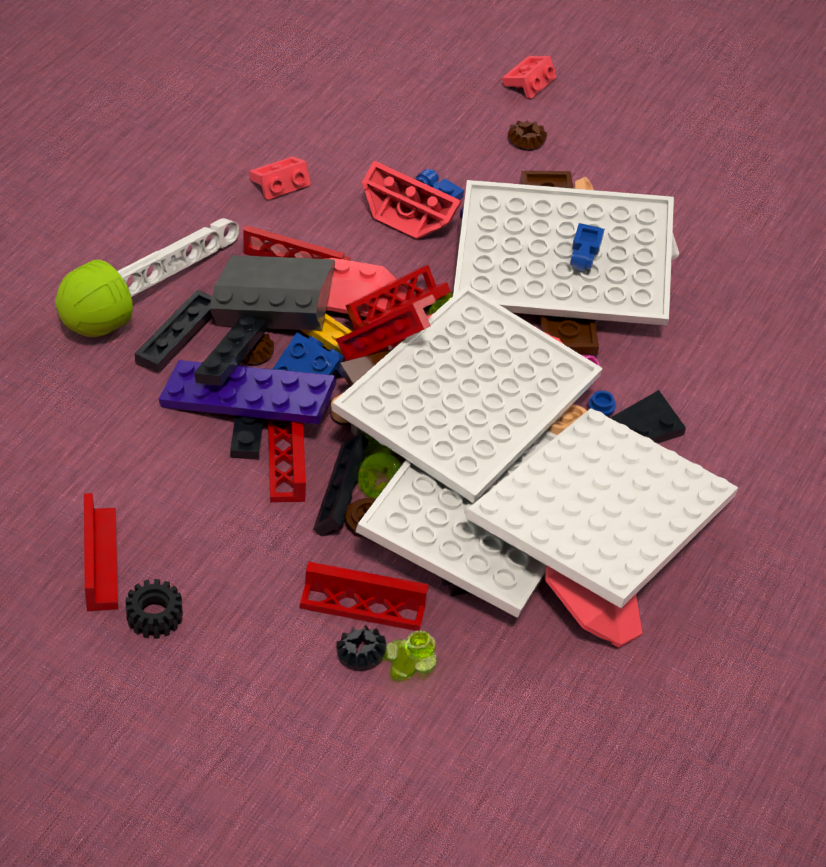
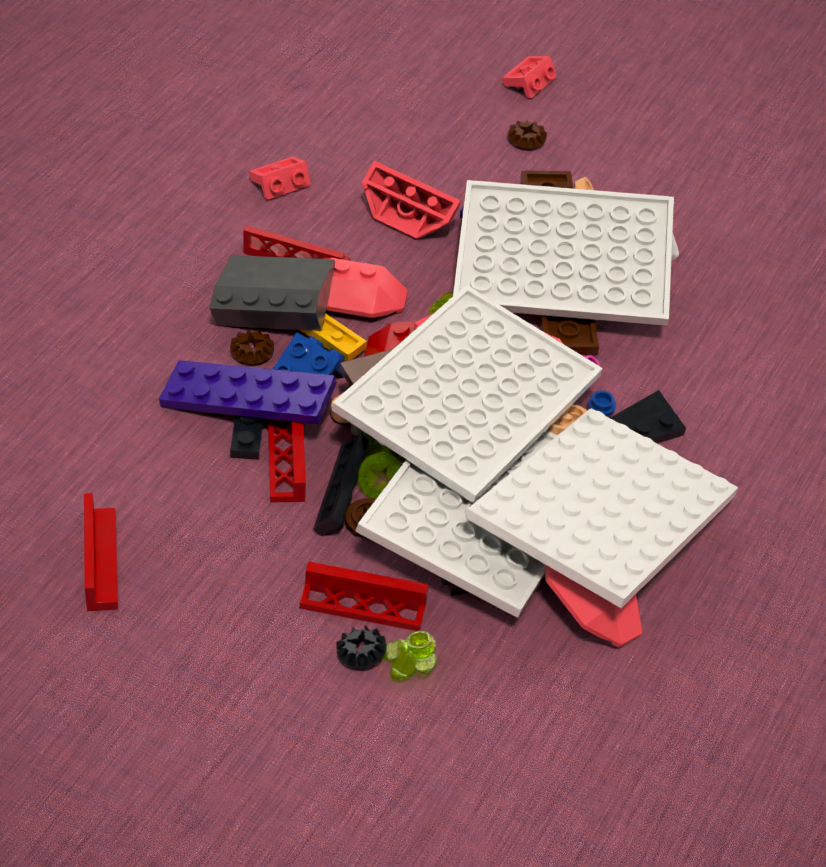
piece [56,218,239,337] -> none
black tyre [125,579,183,639] -> none
black plate [135,290,212,372] -> none
black plate [194,316,267,386] -> none
red fence [336,294,436,361] -> none
red fence [345,265,451,330] -> none
blue plate [416,169,464,200] -> none
blue plate [570,223,605,271] -> none

